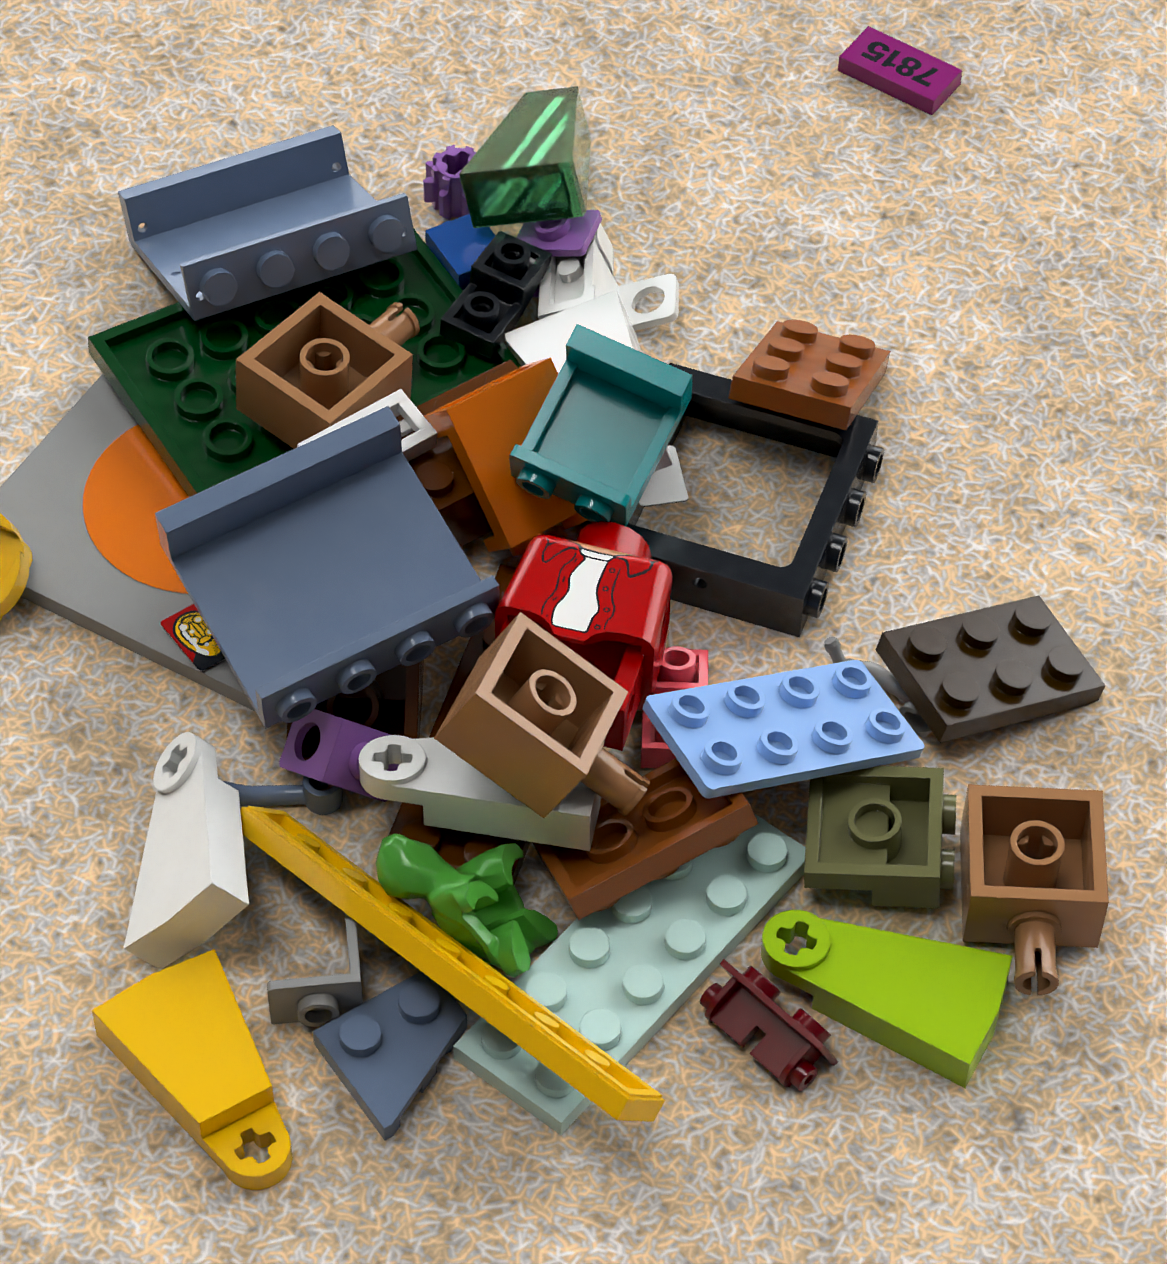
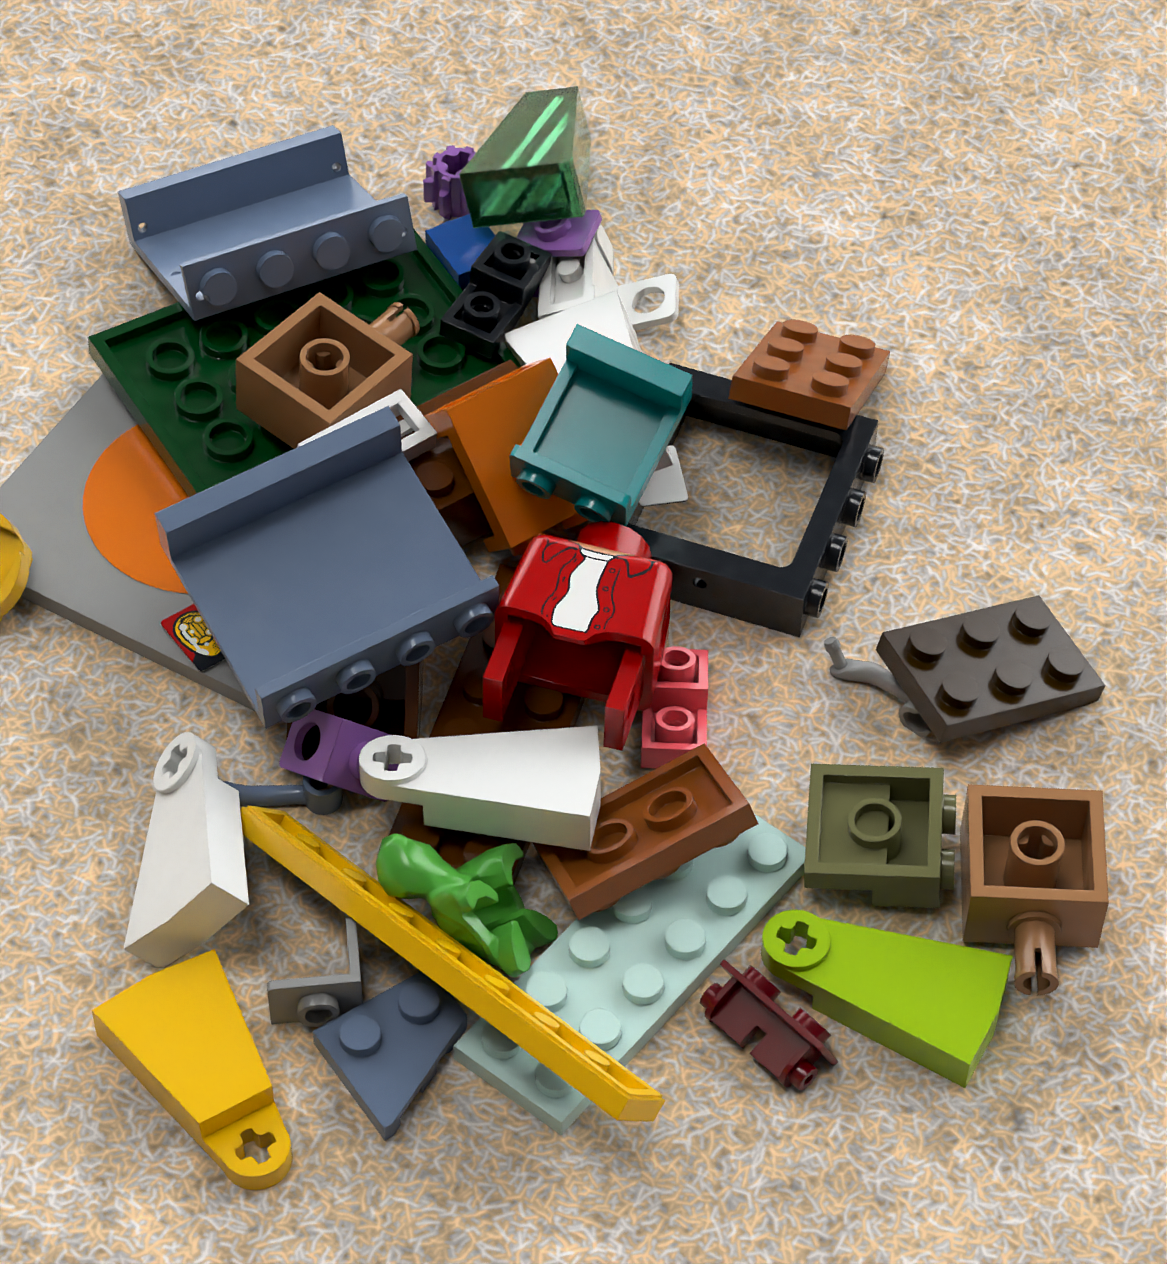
medium nougat brick [434,612,650,818] -> none
light blue bracket [643,660,925,799] -> none
magenta tile [838,26,963,115] -> none

